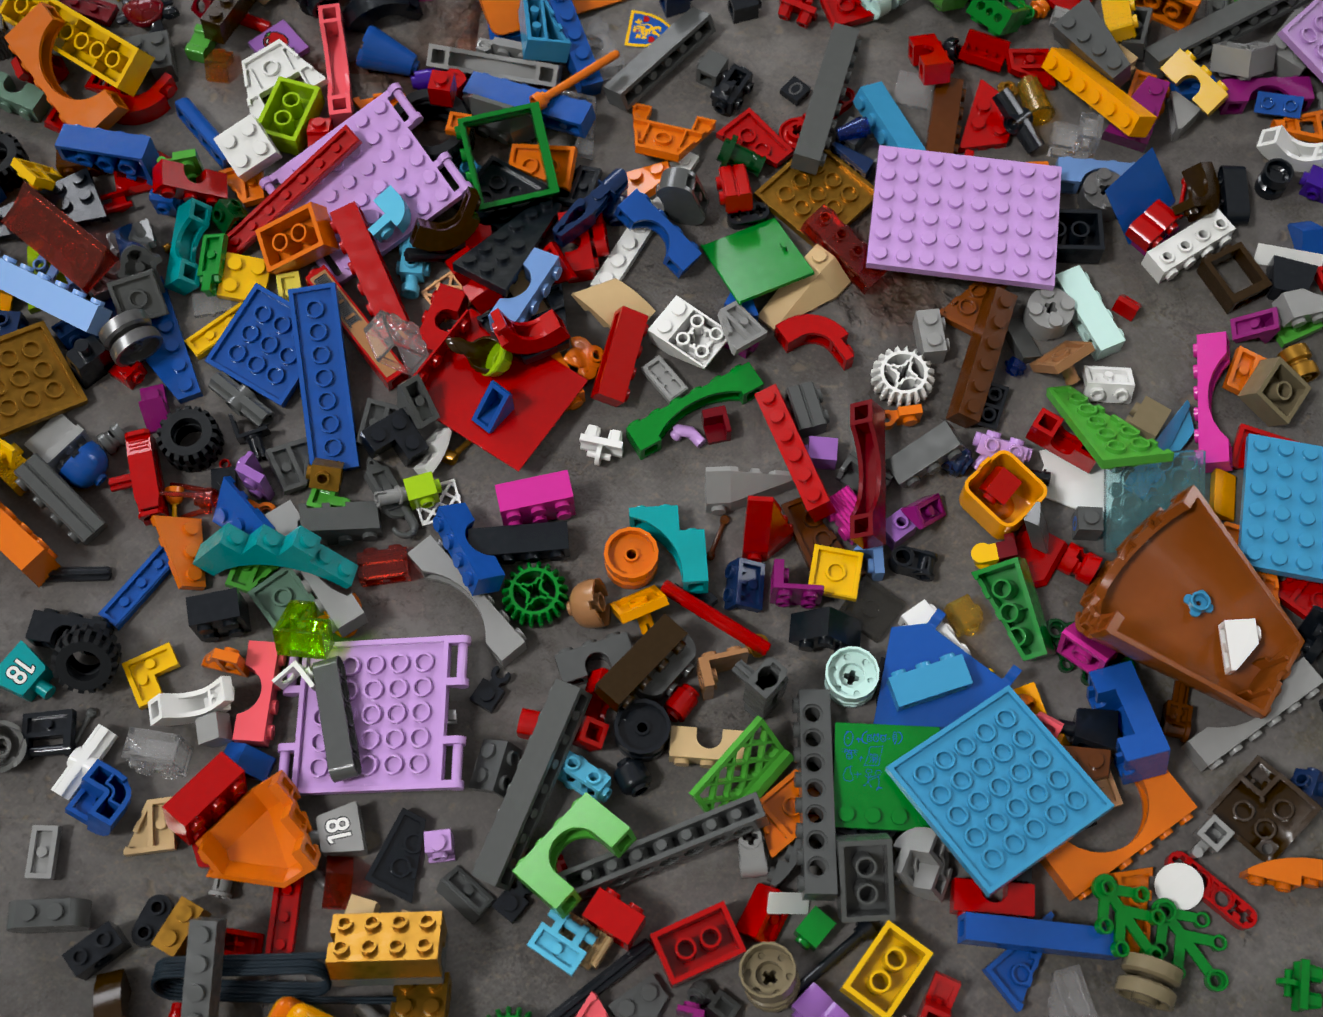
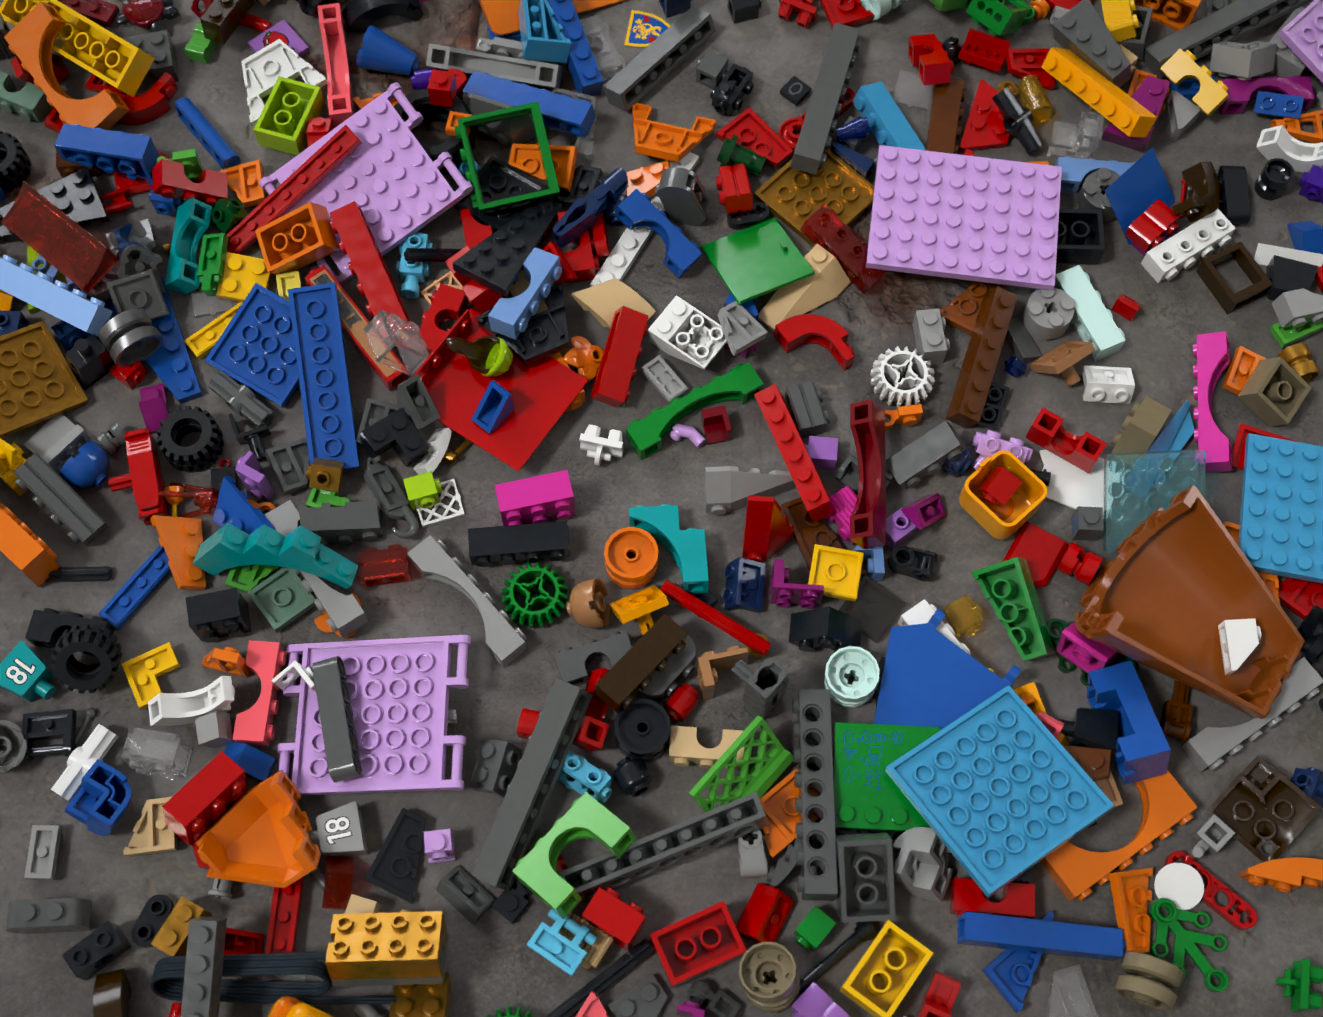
yellow plate [11,157,64,191] -> none
clear orange bracket [204,48,234,83] -> none
white brick [213,113,283,182] -> none
clear neon green brick [272,600,334,659] -> none
medium azure brick [368,185,411,242] -> none
light grey pin [374,485,407,507] -> none
dark brown arch [410,186,481,251] -> none
blue arch [433,502,505,596] -> none
black plate [470,666,511,714] -> none
red arch [490,308,571,354] -> none
orange piece [529,50,620,111] -> none
reddish brown hinge [706,515,730,561] -> none
white sticker [767,892,809,914] -> none
dark azure brick [887,653,973,712] -> none
leg [971,532,1020,569] -> none
dark grey slope [1024,501,1049,554] -> none
bright green wing [1046,386,1174,469] -> none
green plant [1091,874,1166,960] -> none
dark azure plate [1183,590,1213,617] -> none
light orange slope [1209,468,1236,522] -> none
magenta slope [1230,307,1281,344] -> none

